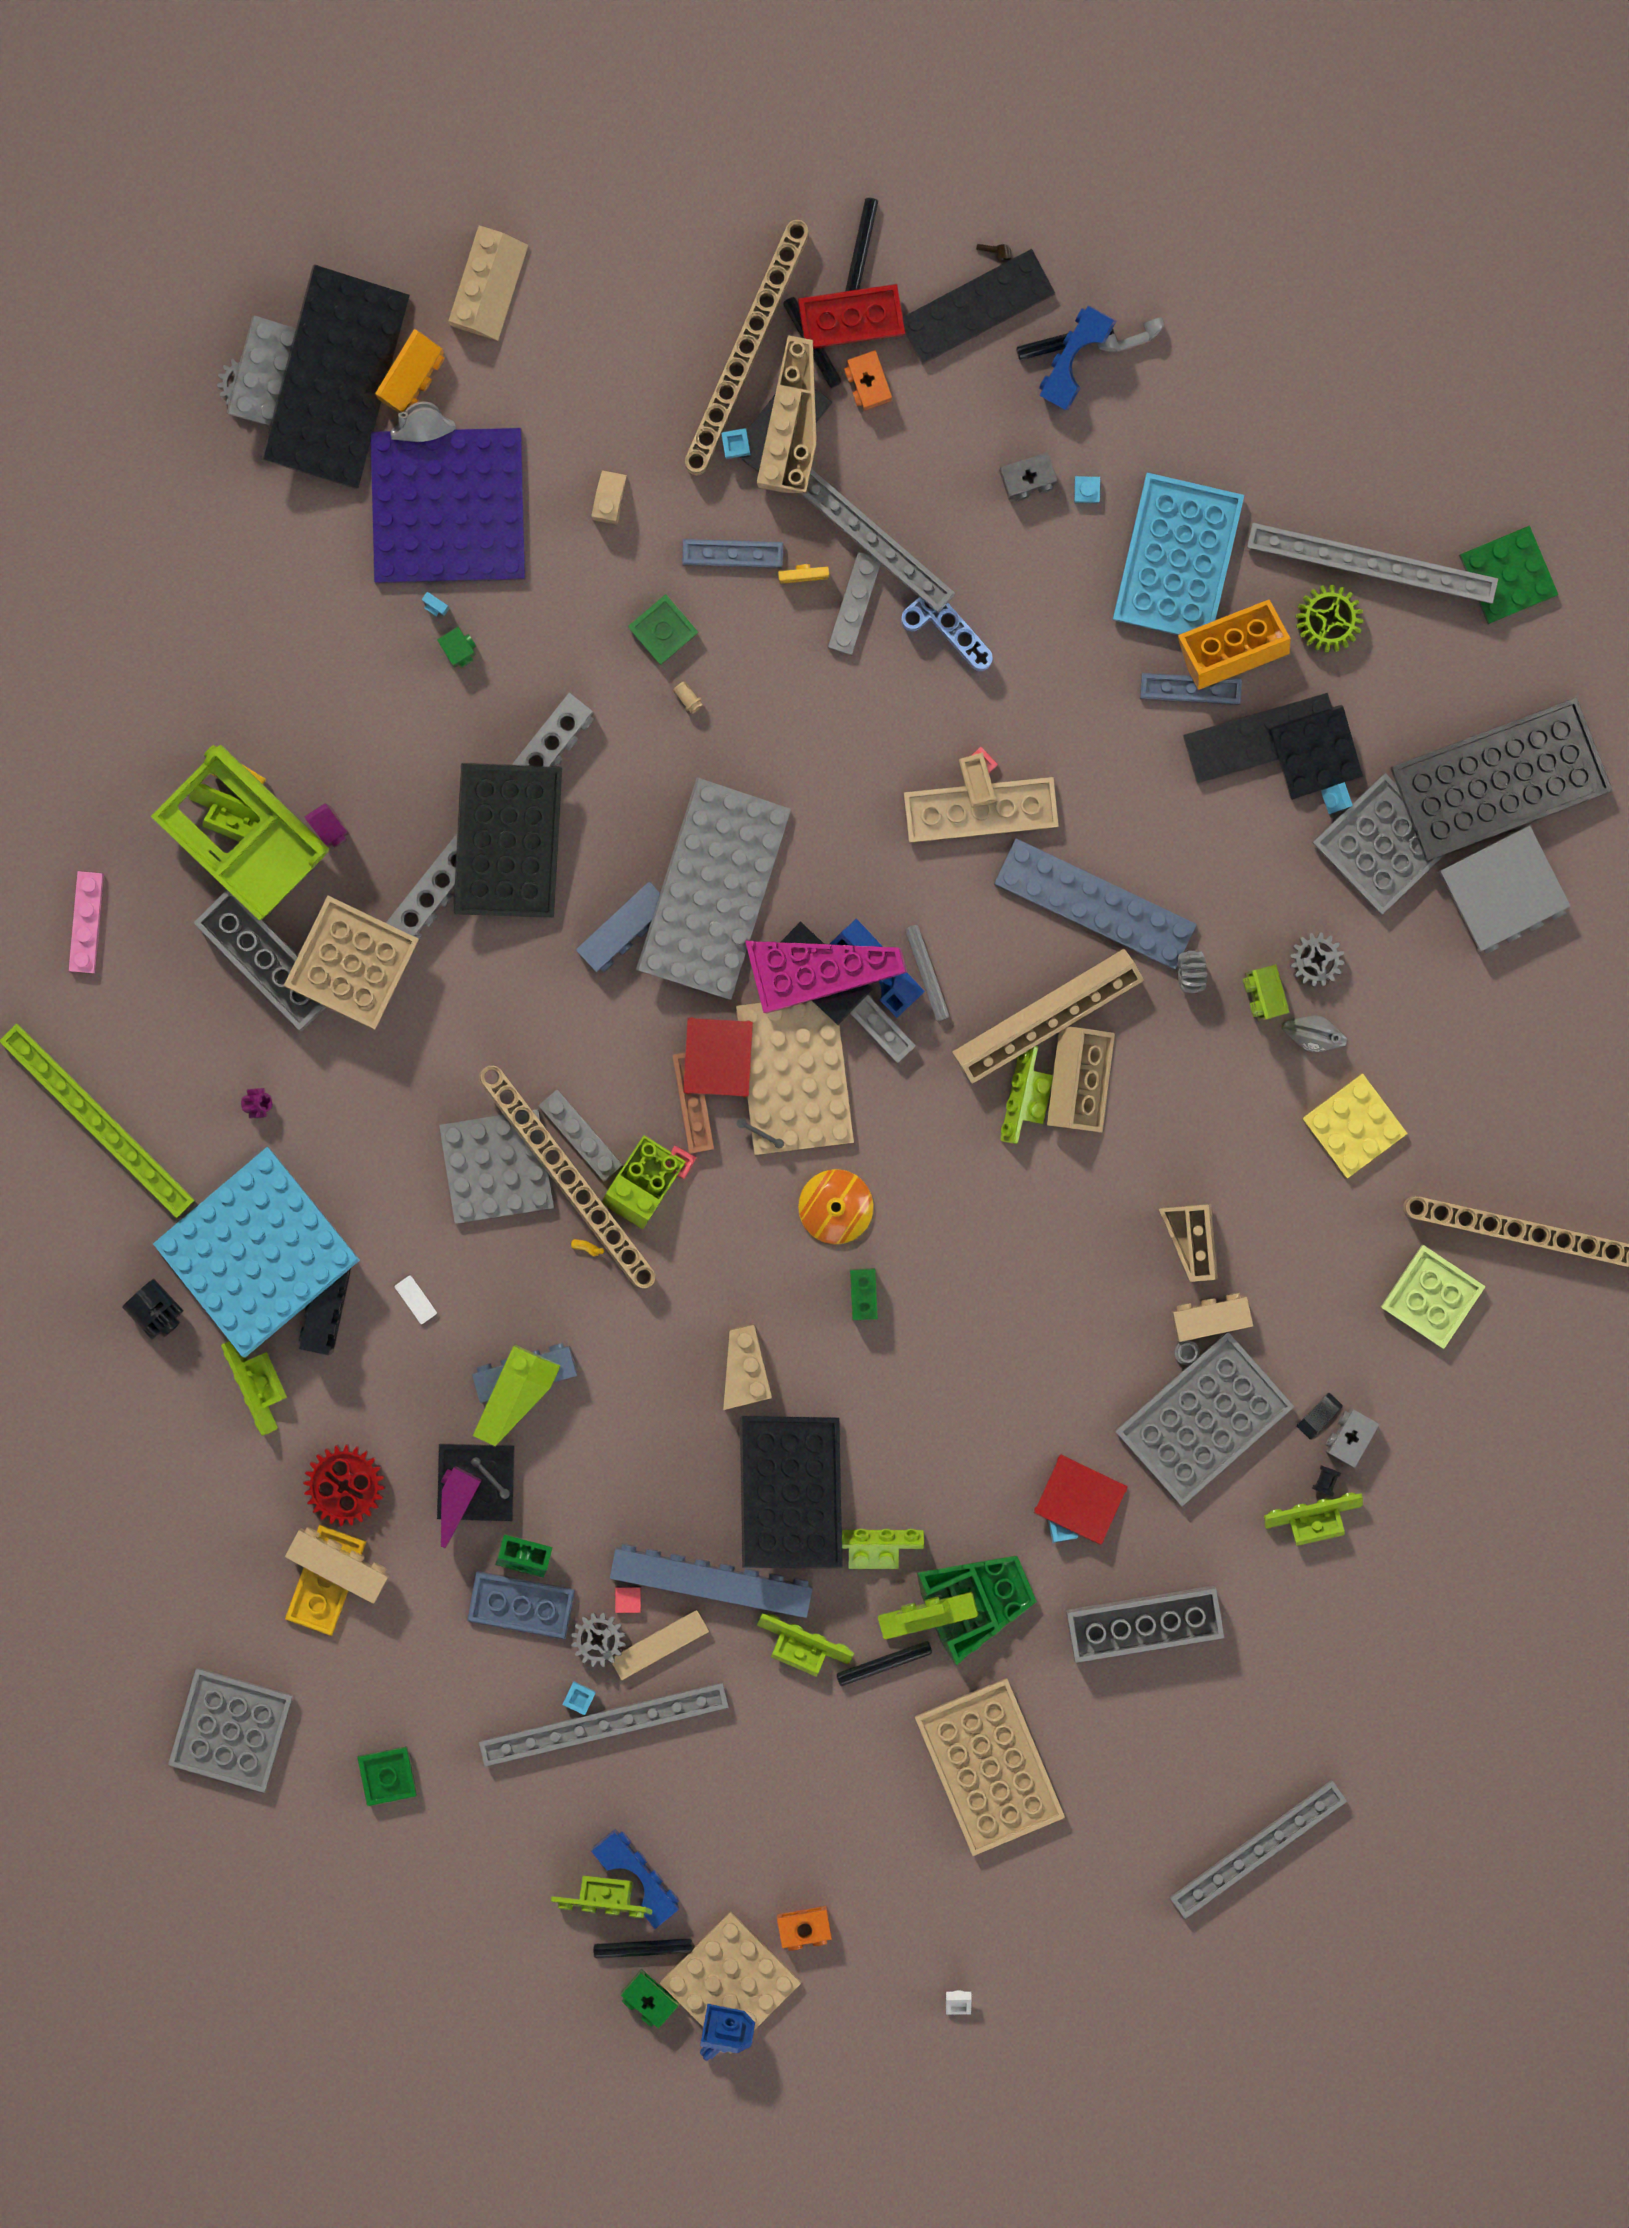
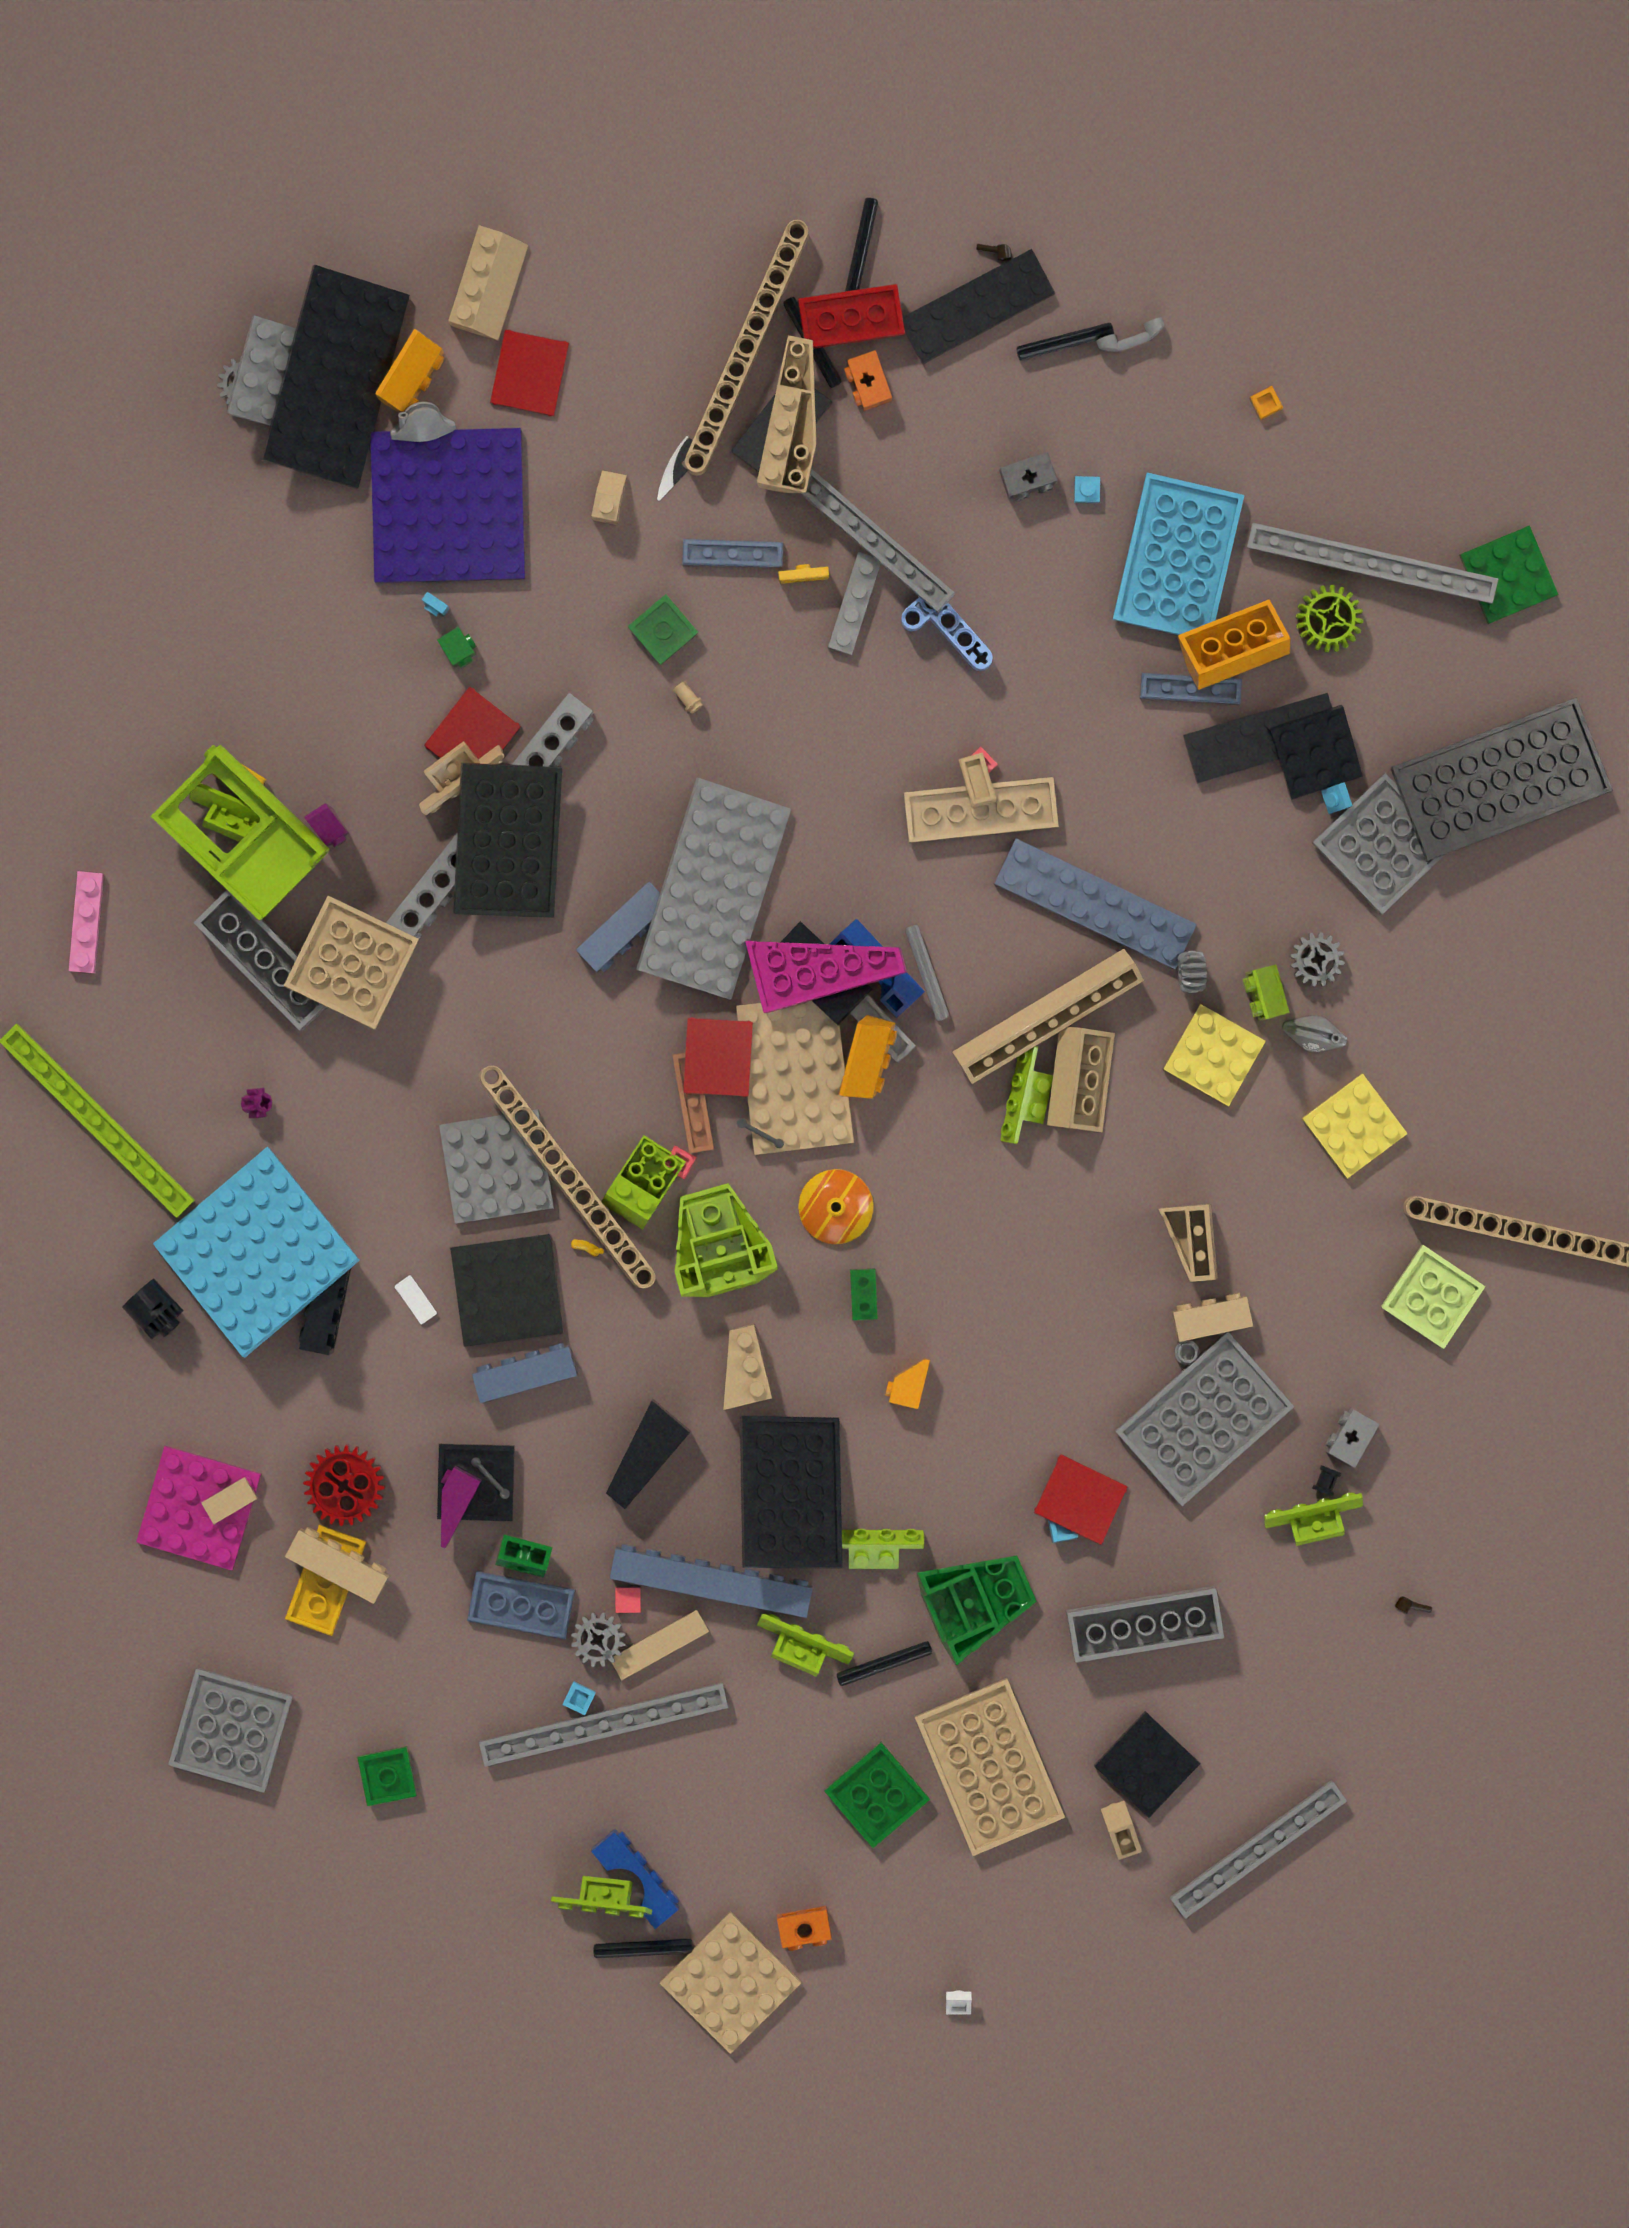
lime bracket [221,1341,287,1436] -> none
lime wedge [473,1344,561,1446] -> none
light grey plate [538,1089,623,1181] -> none
green brick [621,1969,679,2029] -> none
blue piece [700,2004,755,2061] -> none
medium azure plate [721,428,751,459] -> none
lime bracket [878,1592,978,1639] -> none
blue arch [1039,306,1117,410] -> none
black sticker [1297,1393,1343,1439] -> none
light grey panel [1437,826,1571,954] -> none
none -> dark pink plate [136,1446,261,1570]
none -> tan tile [201,1477,258,1524]
none -> tan bracket [419,741,505,816]
none -> red piece [424,687,521,759]
none -> pearl dark grey plate [450,1234,564,1347]
none -> red piece [490,330,569,416]
none -> black wedge [606,1399,690,1509]
none -> sticker [657,436,693,501]
none -> lime wedge [675,1183,778,1297]
none -> green plate [824,1741,930,1848]
none -> light orange slope [839,1015,897,1099]
none -> light orange slope [885,1358,930,1409]
none -> black plate [1094,1711,1201,1818]
none -> tan slope [1101,1801,1142,1860]
none -> light yellow plate [1163,1004,1266,1106]
none -> light orange tile [1249,386,1283,420]
none -> dark brown hand [1395,1596,1432,1614]

